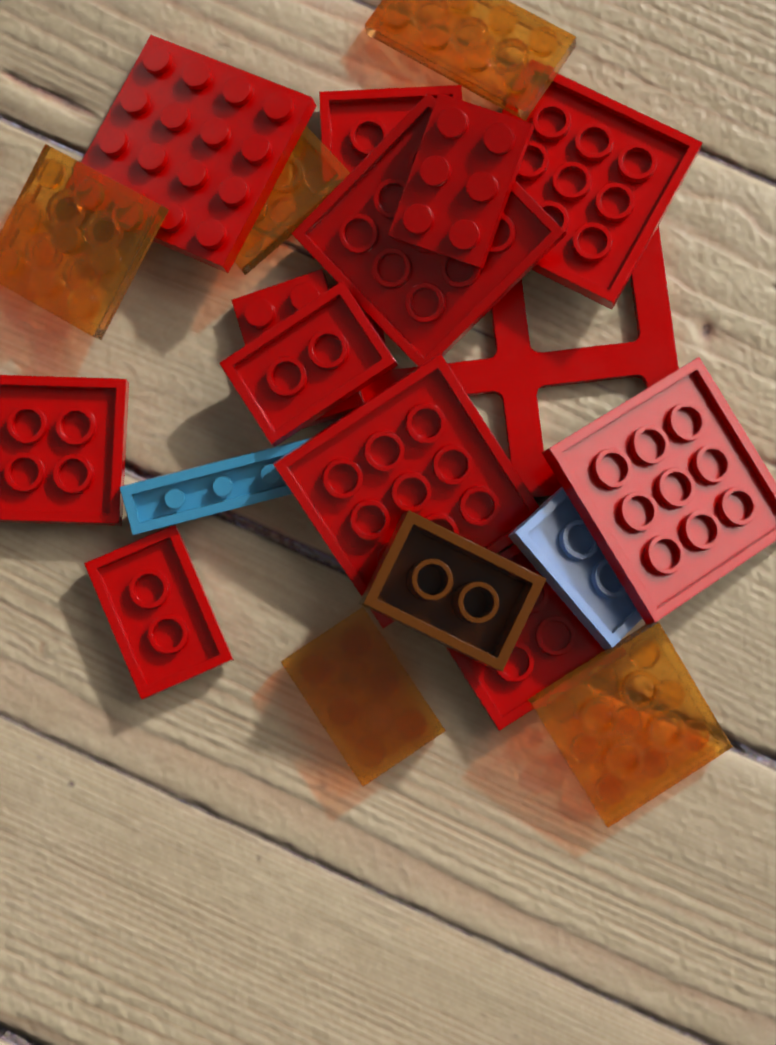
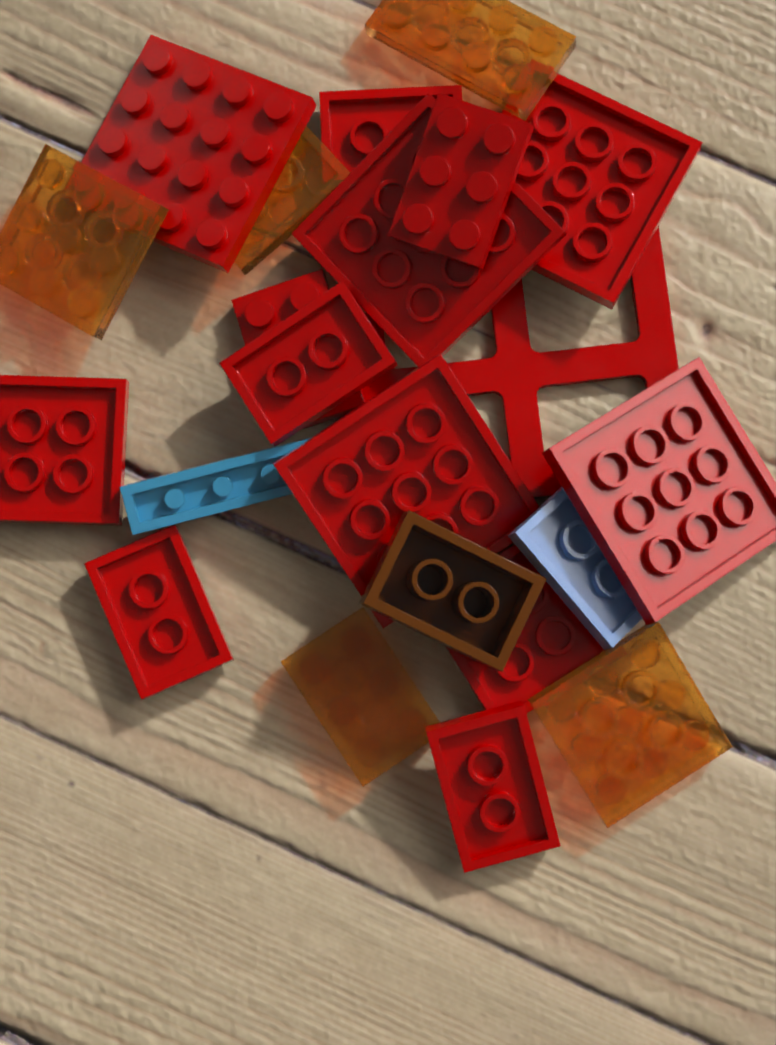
none -> red plate [425,700,561,873]

